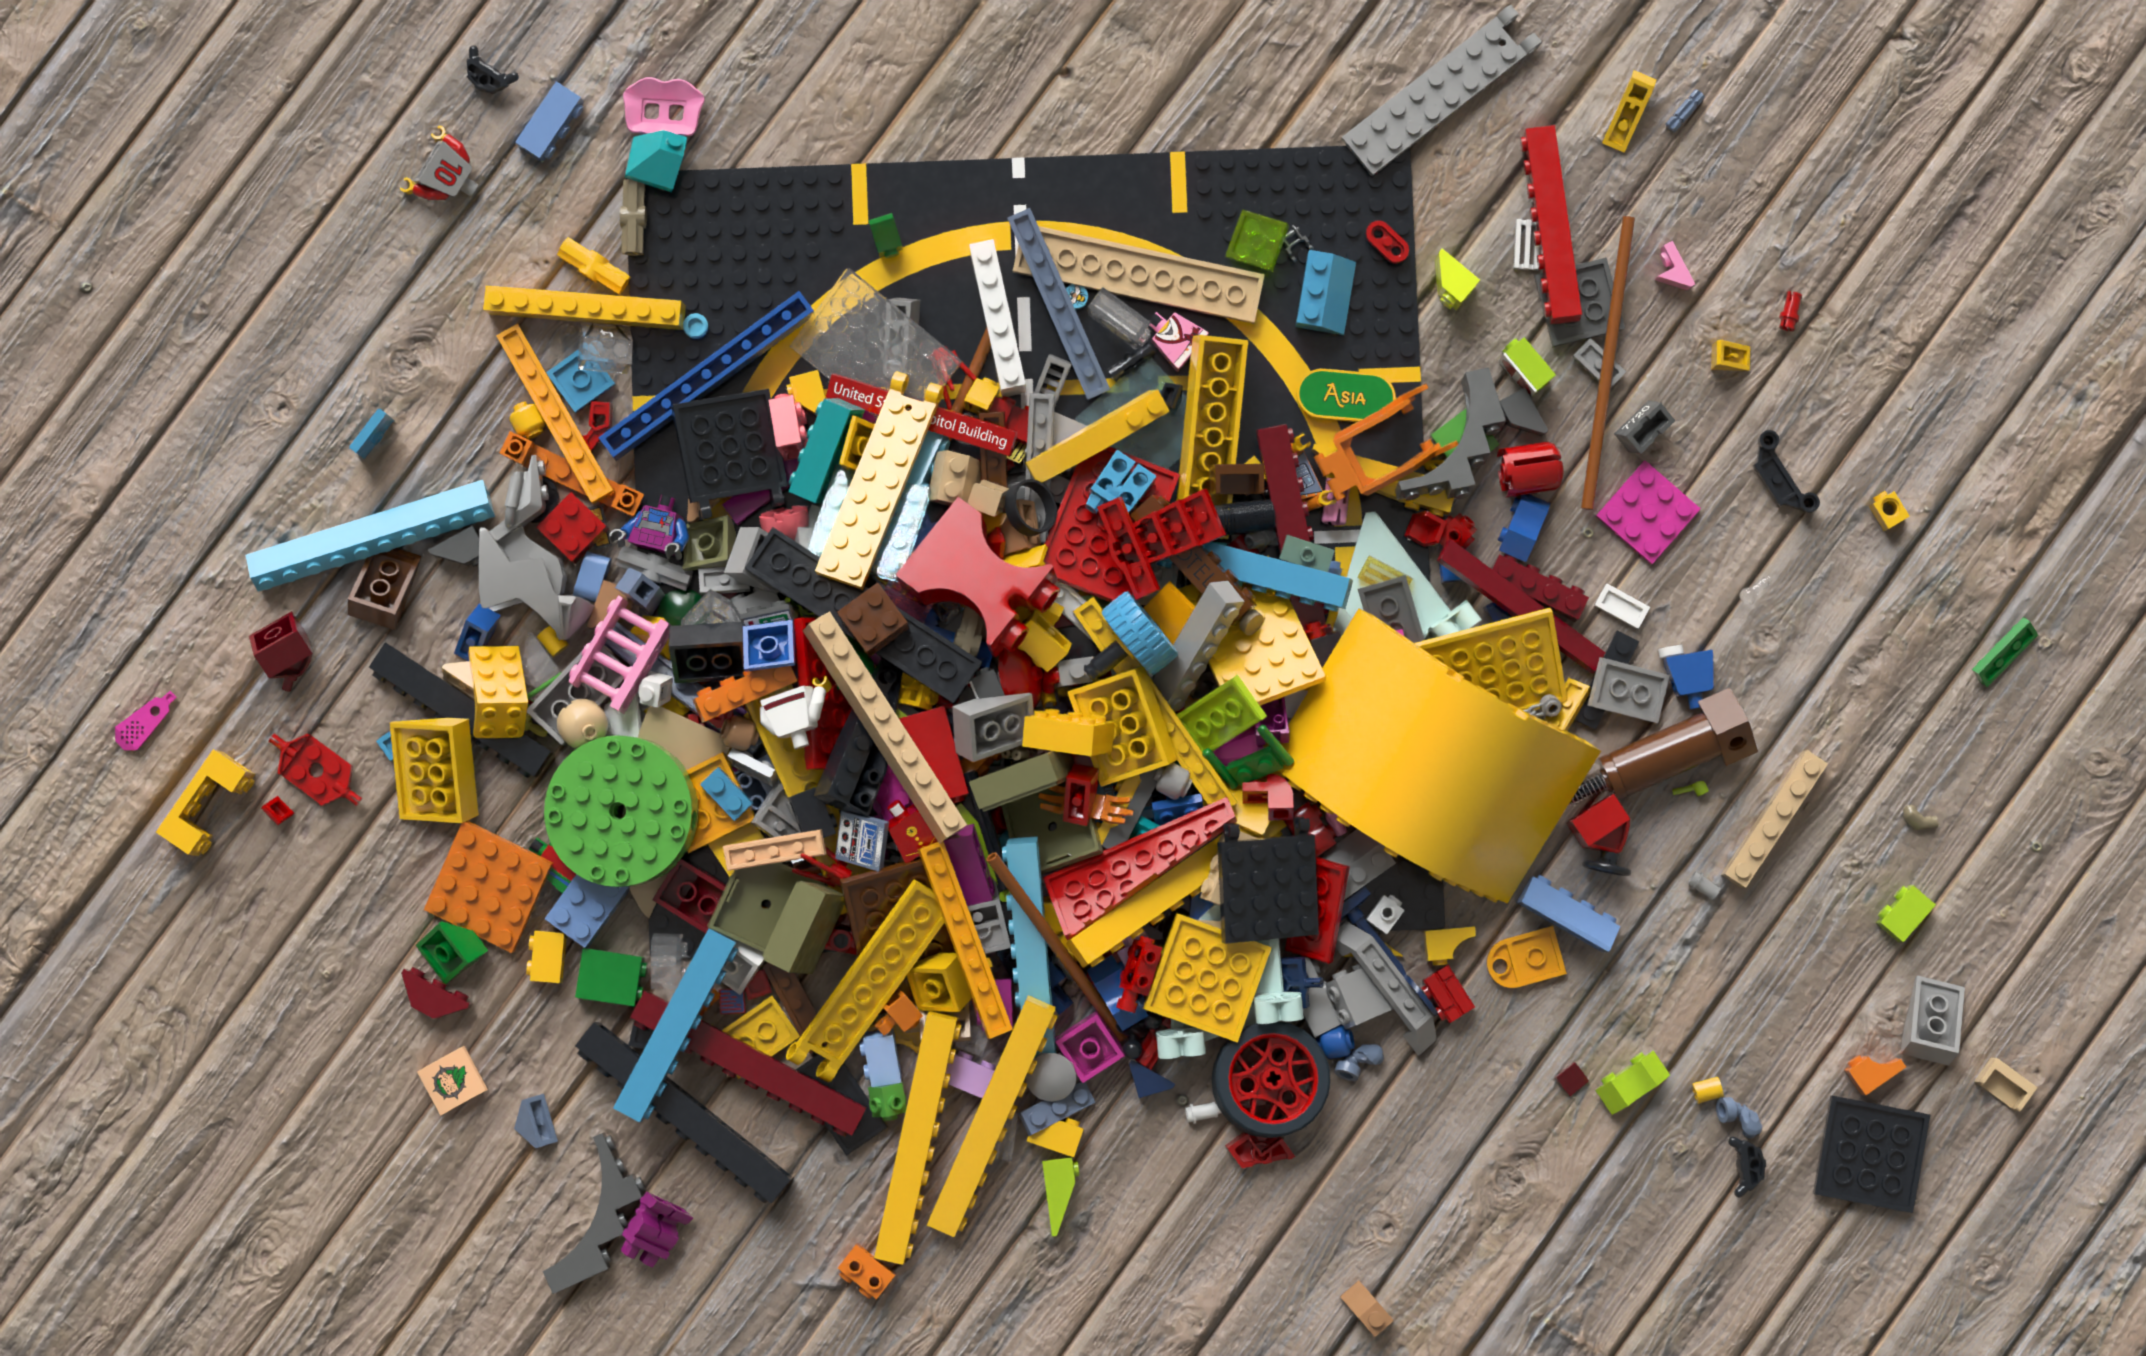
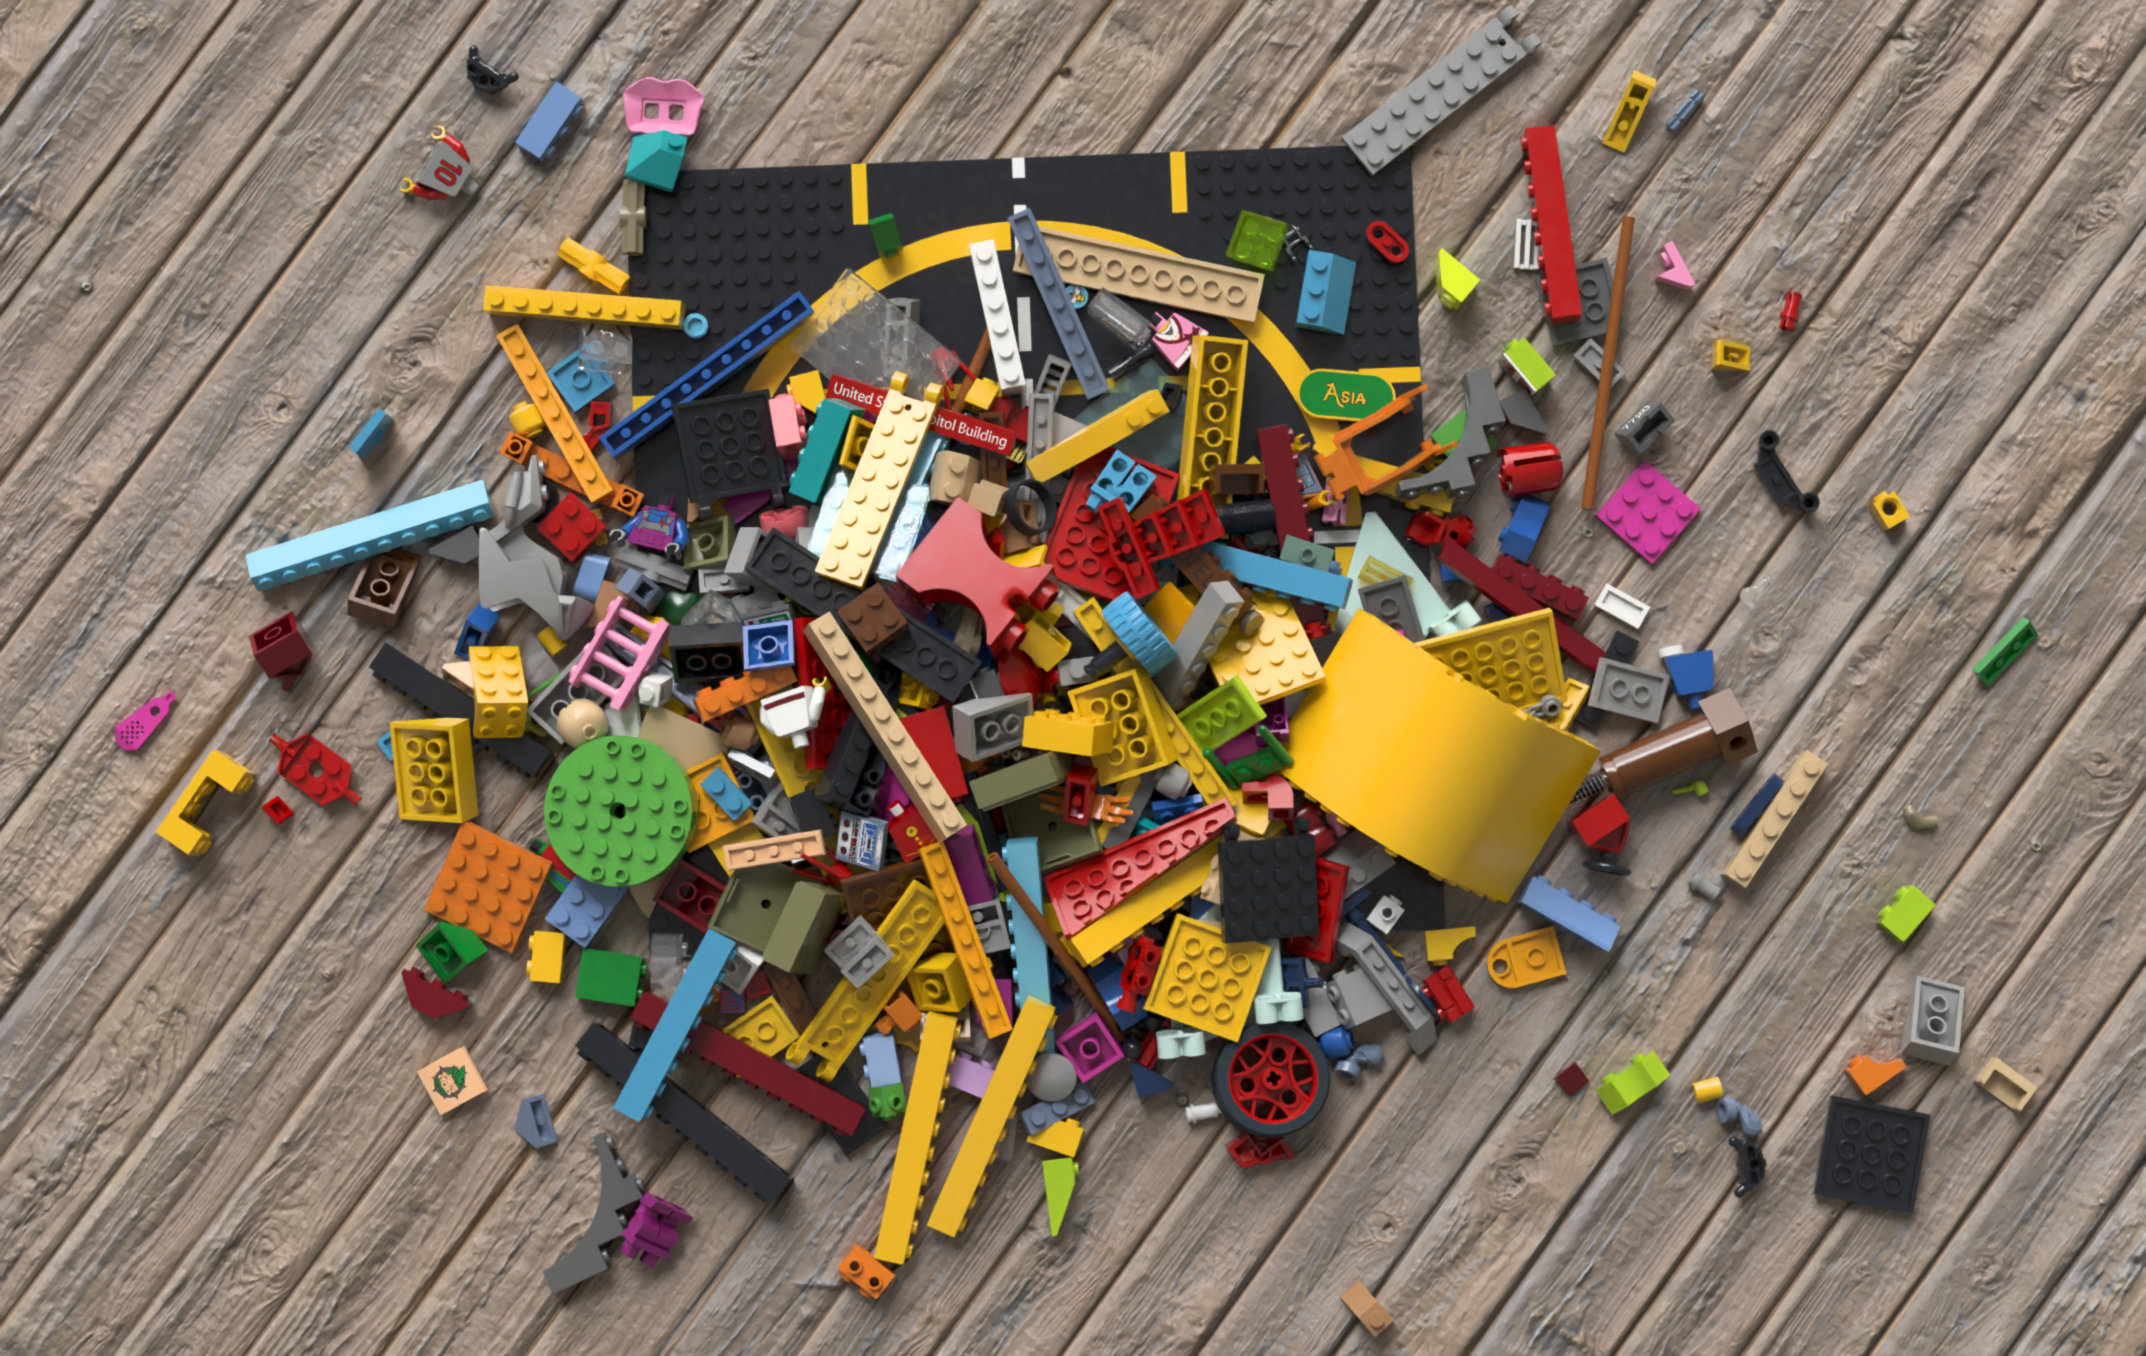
none -> light grey slope [824,915,894,989]
none -> dark blue beam [1730,773,1784,837]

